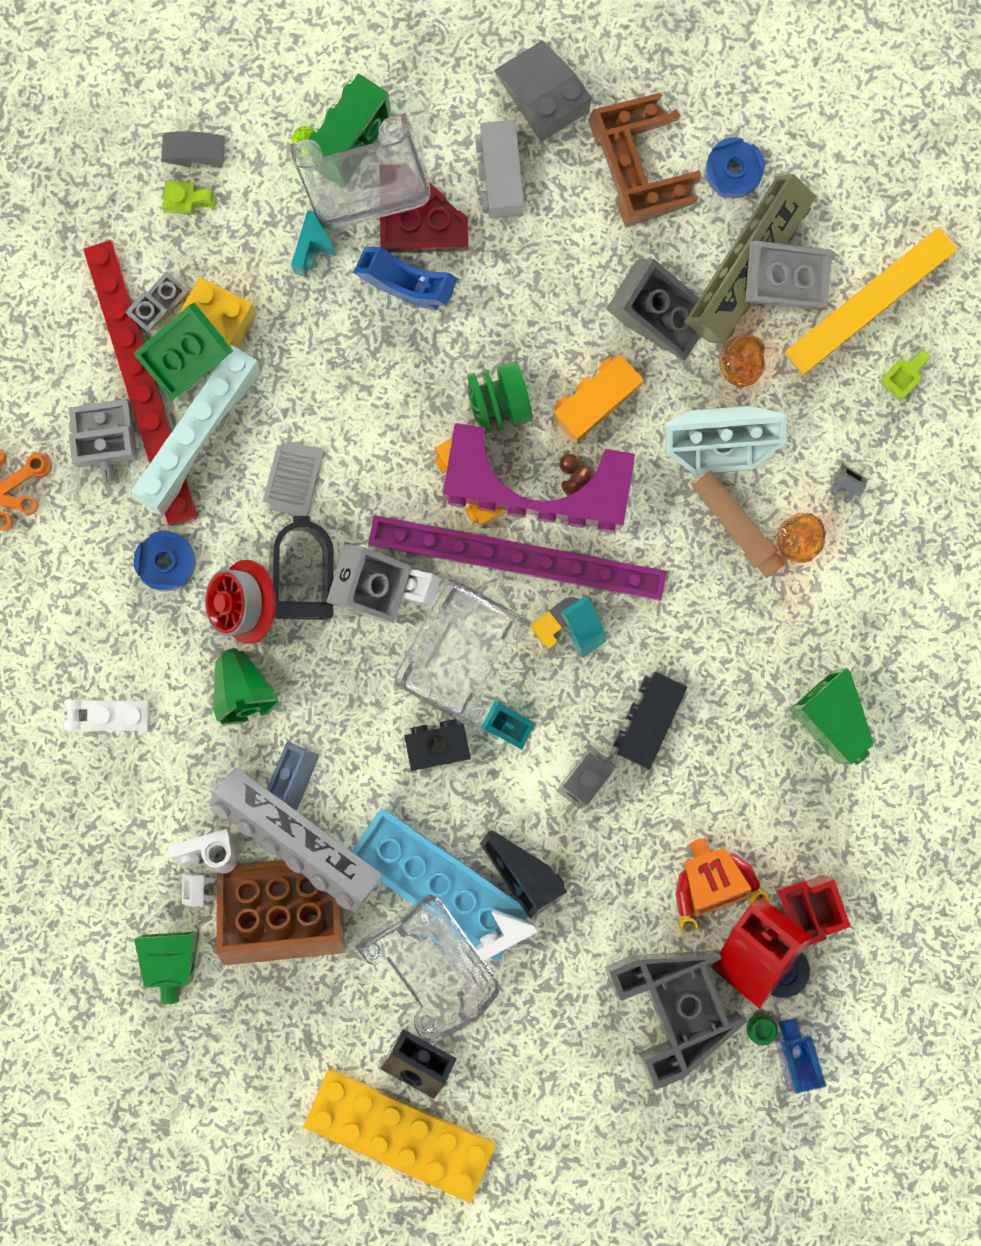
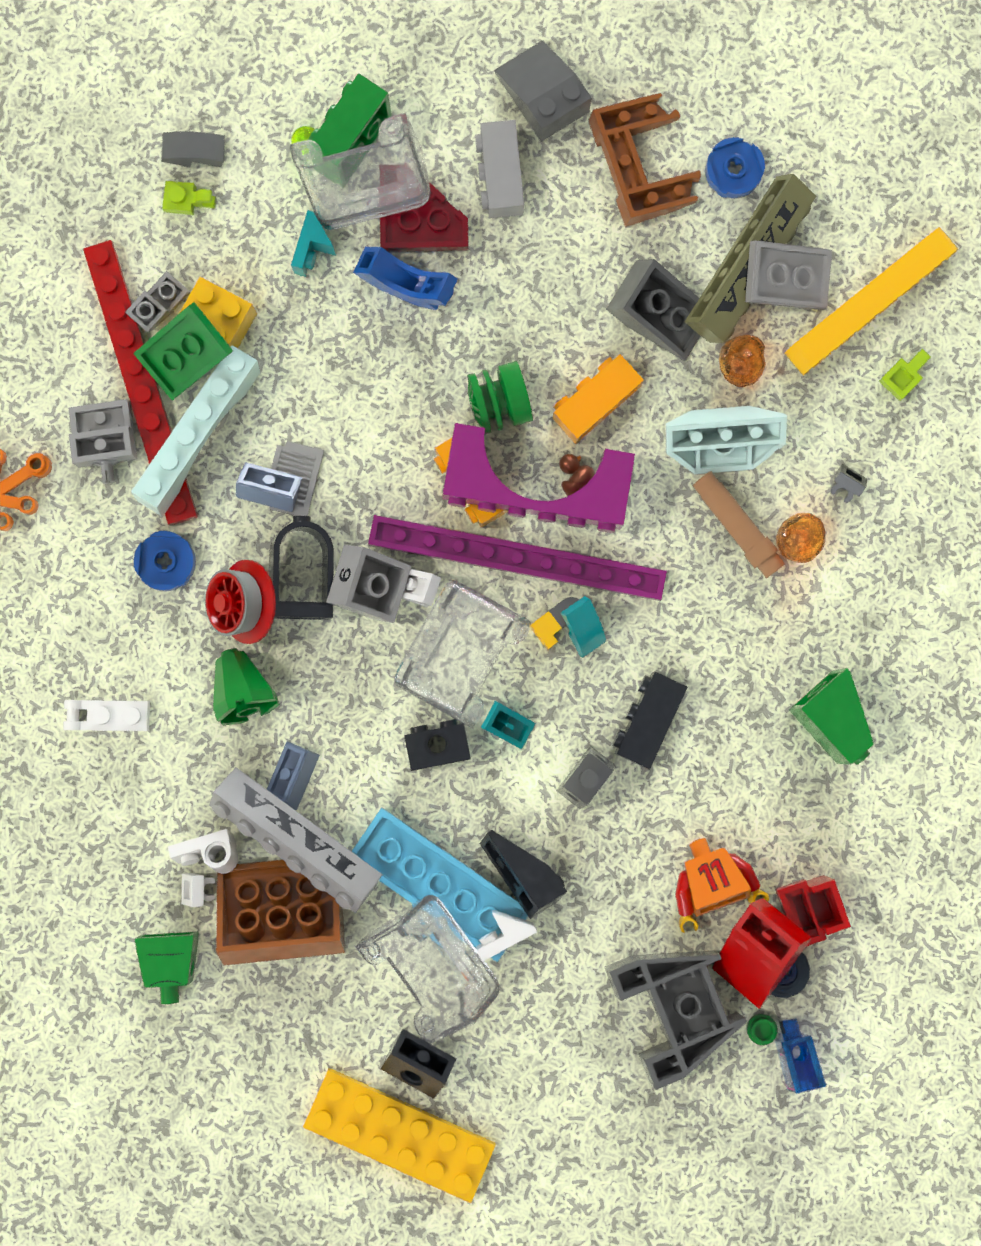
none -> sand blue slope [236,462,302,512]

